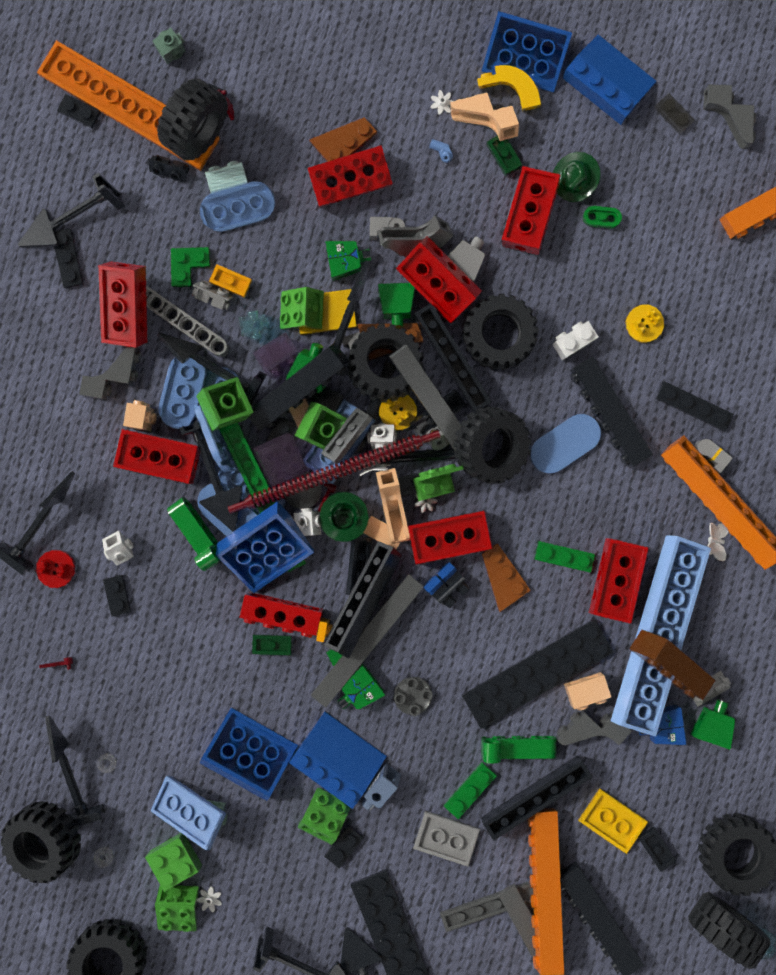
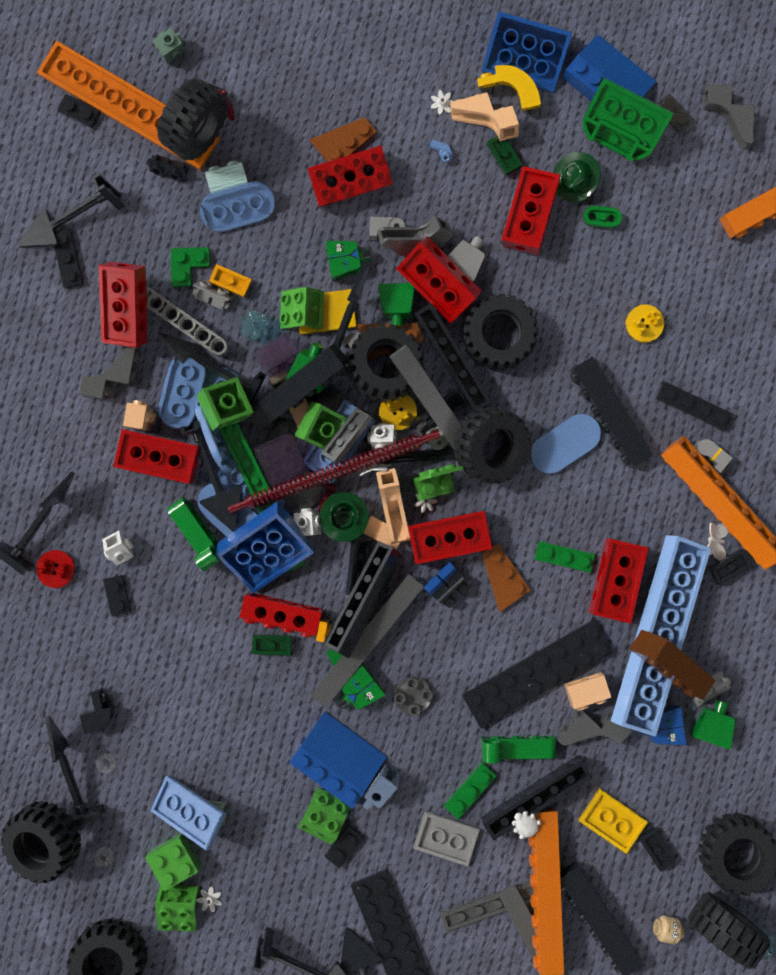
dark red piece [39,657,73,670] -> none
blue slope [200,708,298,801] -> none
white brick [553,321,598,361] -> none
none -> black brick [80,688,115,734]
none -> dark tan tile [268,370,288,389]
none -> white piece [512,811,541,839]
none -> green plate [582,77,674,161]
none -> tan head [653,915,685,945]
none -> black plate [708,548,753,585]

